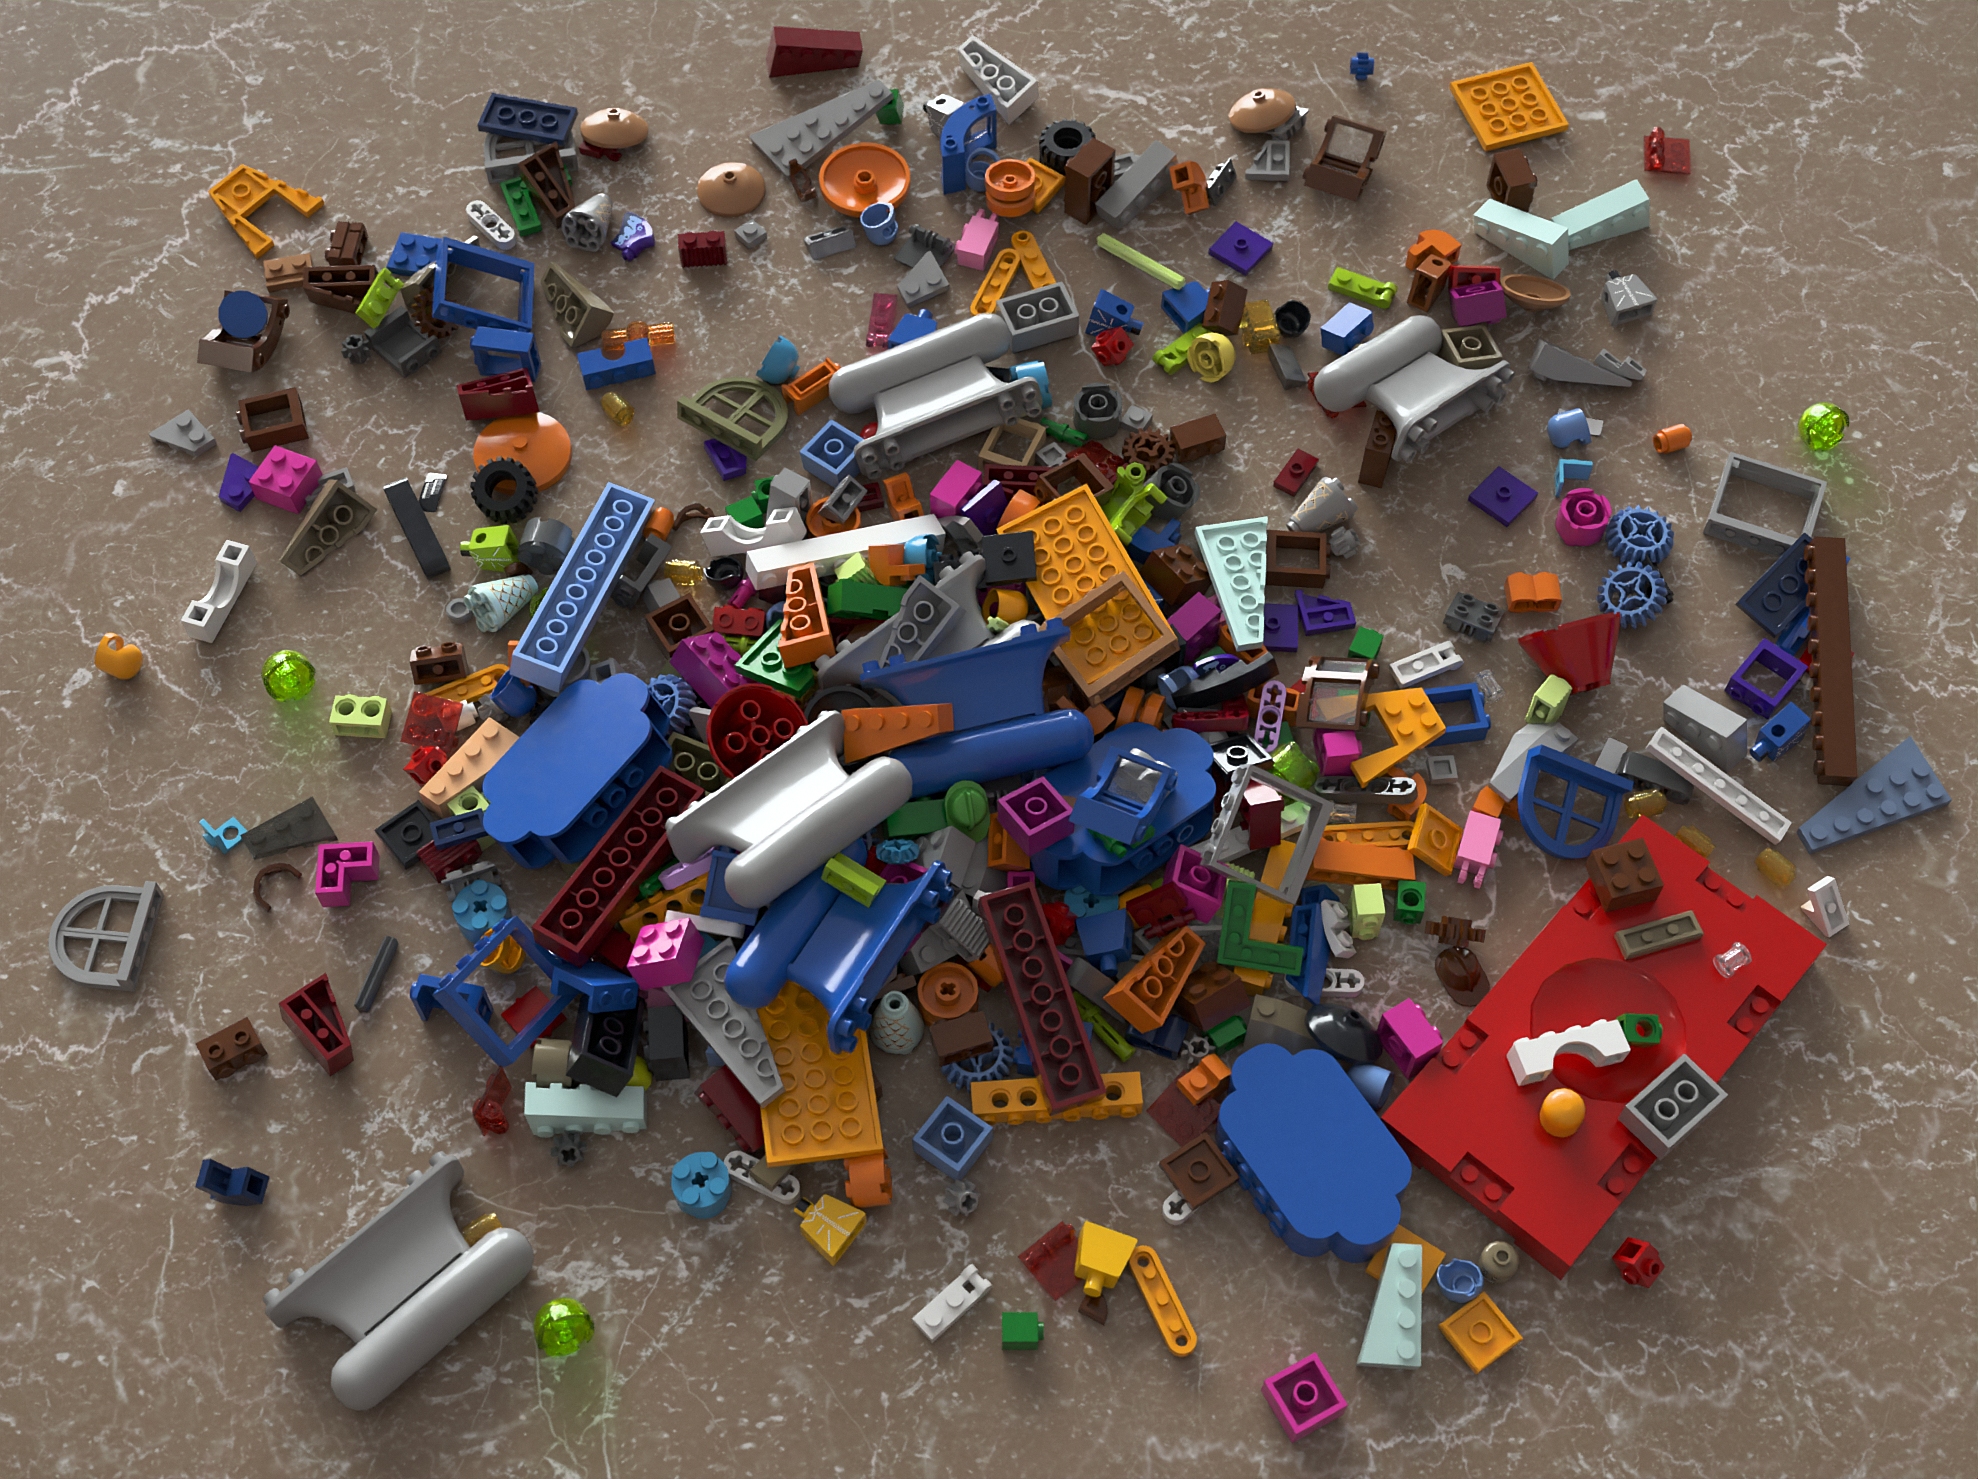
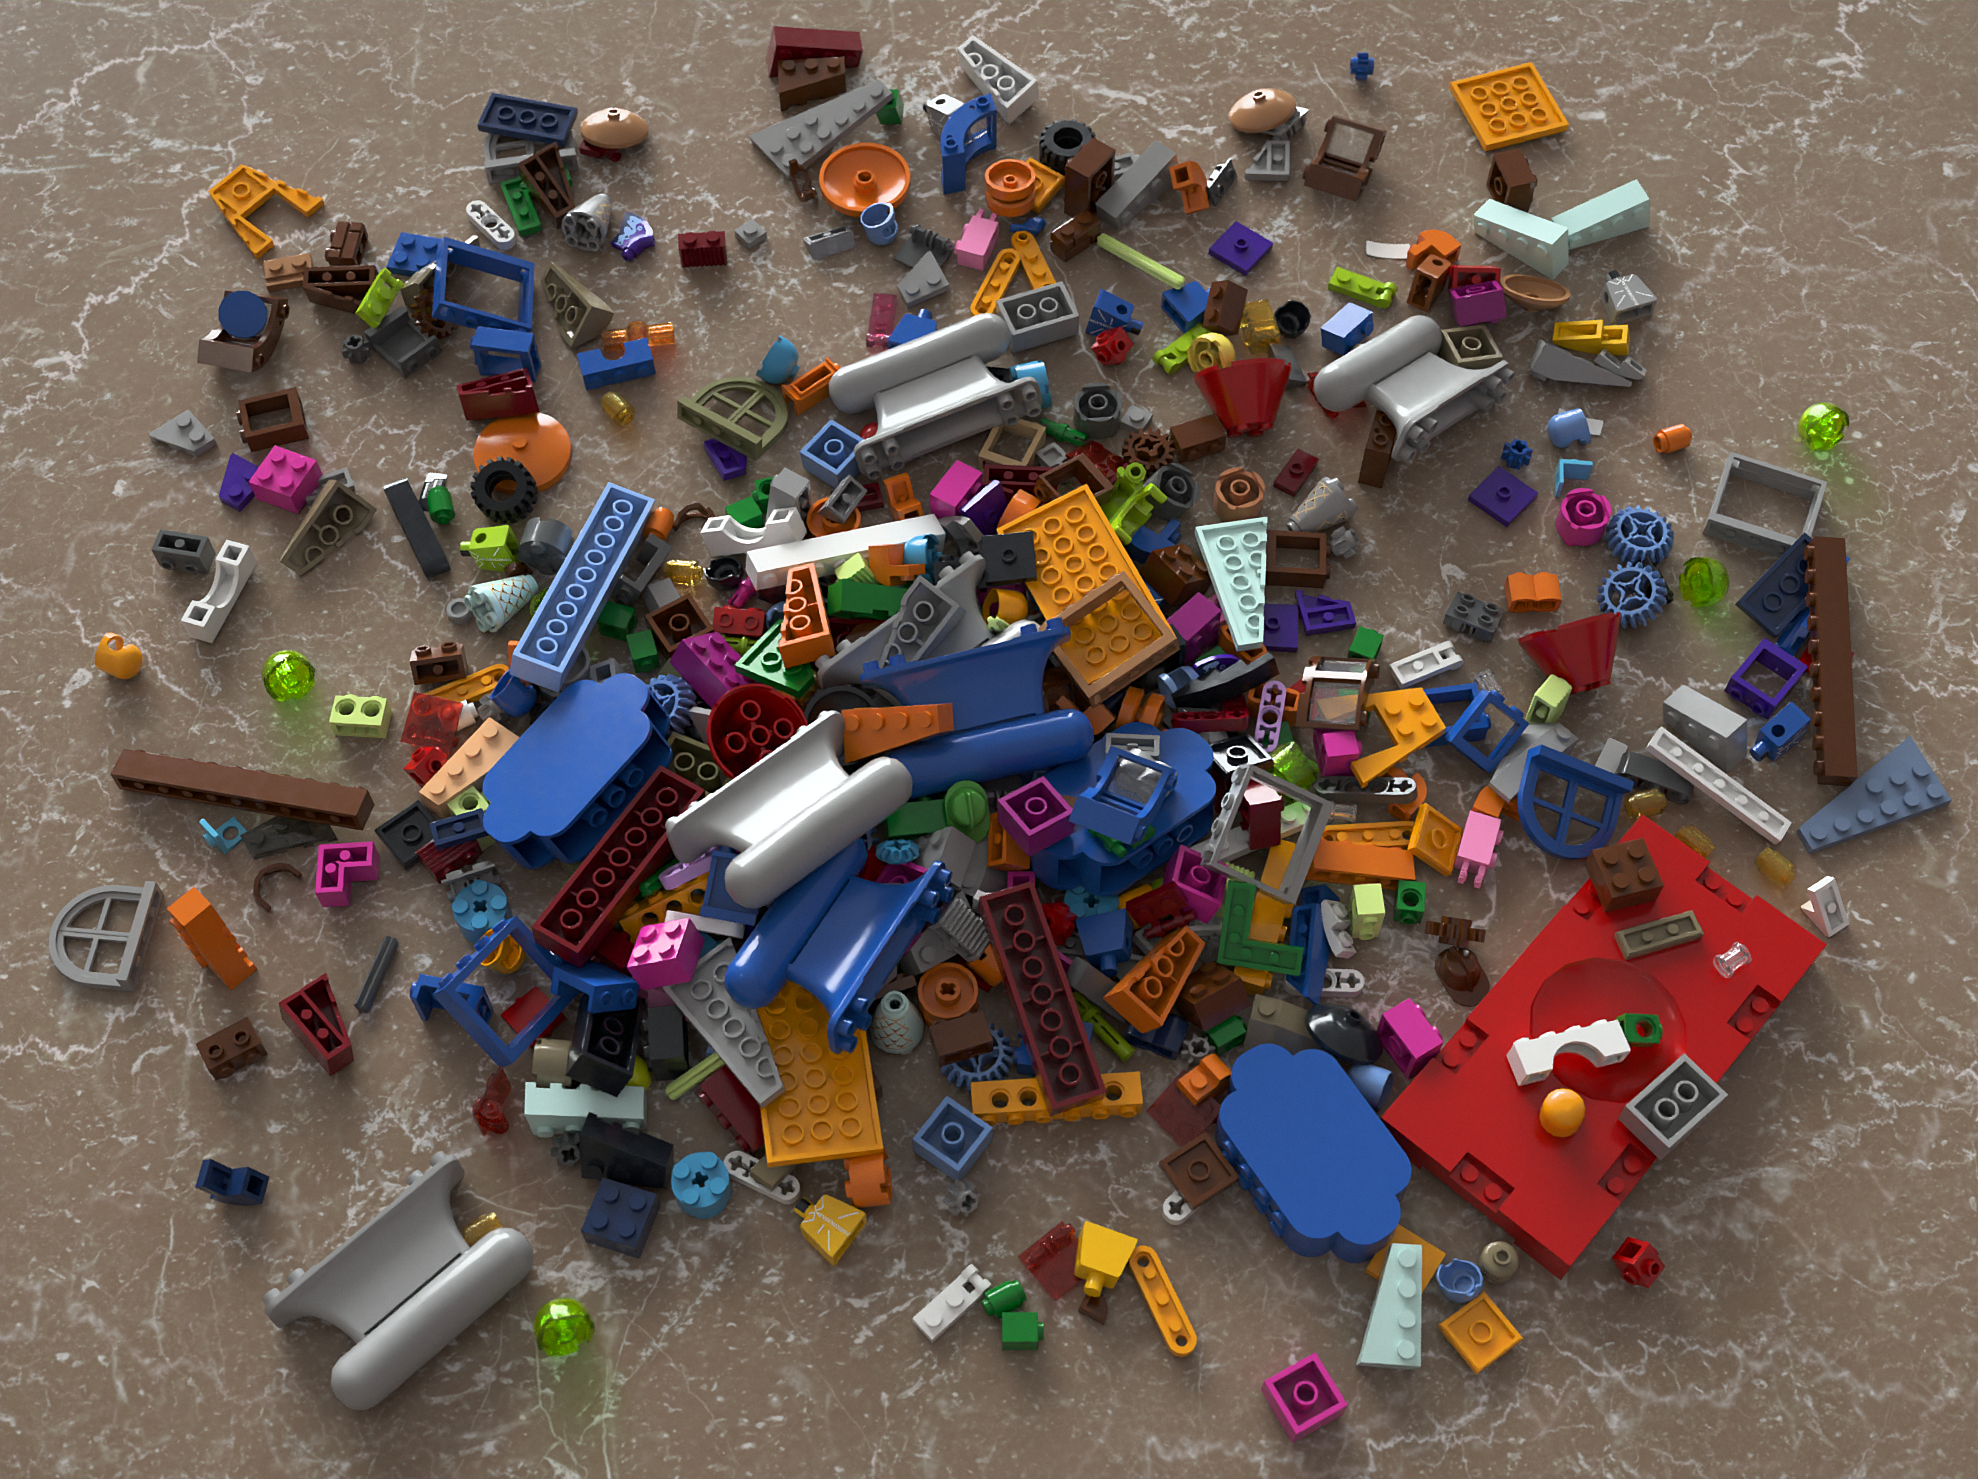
medium nougat dish [697,162,765,217] -> none
lime panel [821,852,886,908] -> none
medium blue helmet [965,148,1000,192] -> none
light grey plate [1426,755,1458,785] -> none
clear red hinge [1644,127,1691,175] -> none
none -> reddish brown brick [111,749,374,831]
none -> dark grey brick [151,529,216,574]
none -> orange wedge [167,887,257,991]
none -> green brick [427,486,455,524]
none -> black wedge [580,1112,674,1189]
none -> dark blue brick [581,1178,661,1259]
none -> green brick [596,601,638,642]
none -> green brick [626,629,660,673]
none -> yellowish green axle [665,1052,725,1100]
none -> reddish brown wedge [778,57,846,112]
none -> green brick [981,1279,1027,1320]
none -> blue animal [1009,217,1046,237]
none -> reddish brown brick [1050,210,1101,262]
none -> light grey tile [1105,733,1160,761]
none -> red cone [1194,358,1292,438]
none -> nougat brick [1213,467,1265,523]
none -> white sticker [1366,240,1410,259]
none -> blue window [1443,690,1529,774]
none -> blue gear [1501,438,1533,470]
none -> yellow slope [1553,320,1630,356]
none -> clear neon green cylinder [1679,557,1729,607]

